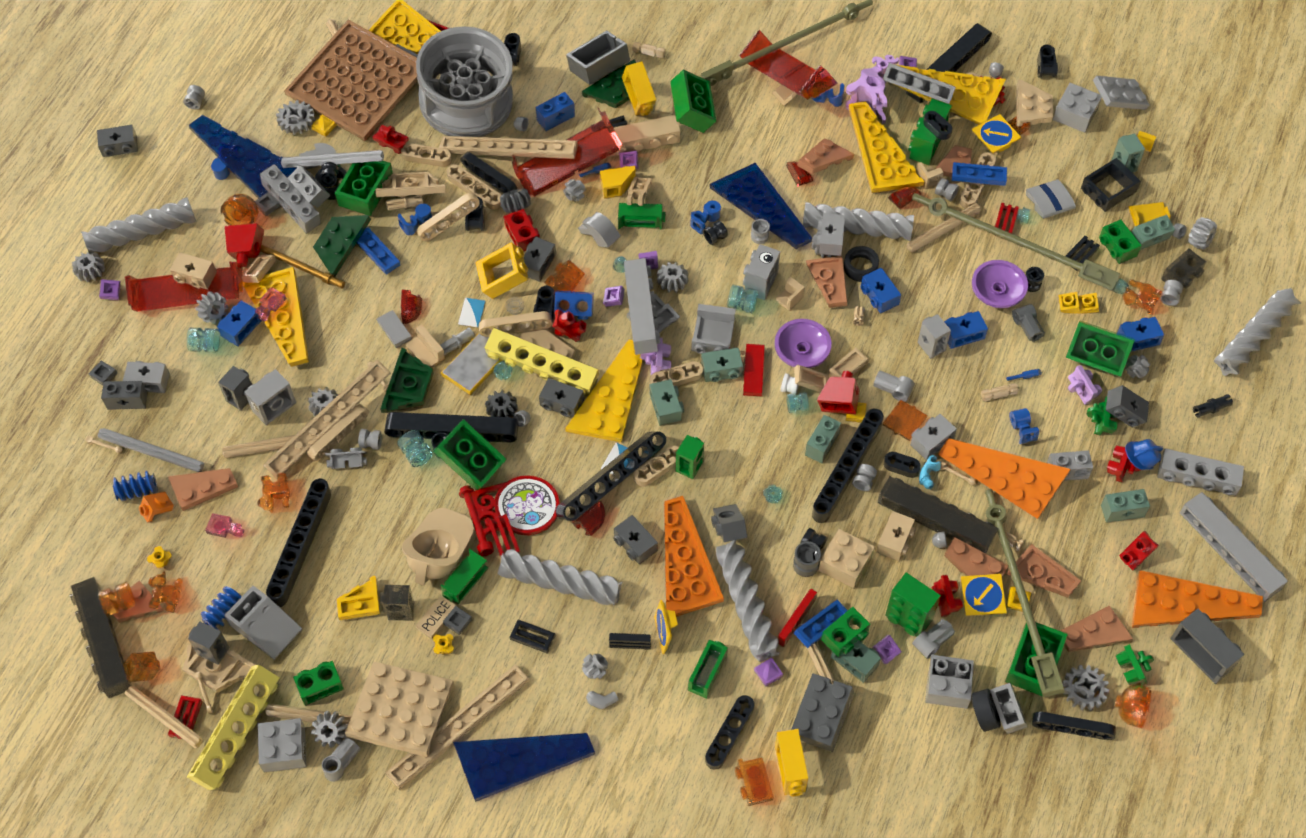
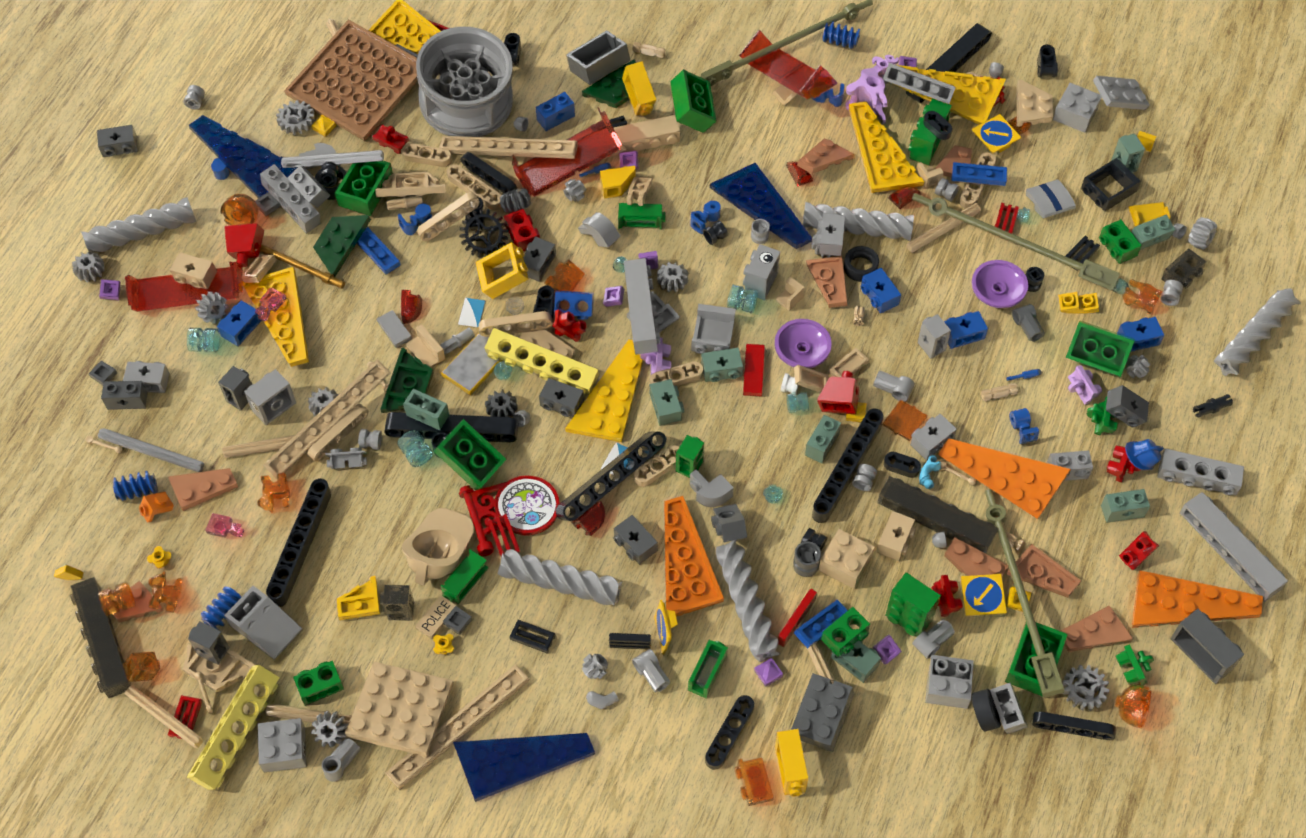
none -> yellow tile [54,565,84,580]
none -> sand green brick [403,389,449,430]
none -> black gear [459,209,509,258]
none -> light grey piece [632,649,670,693]
none -> light grey brick [689,469,734,507]
none -> blue piece [823,22,860,49]

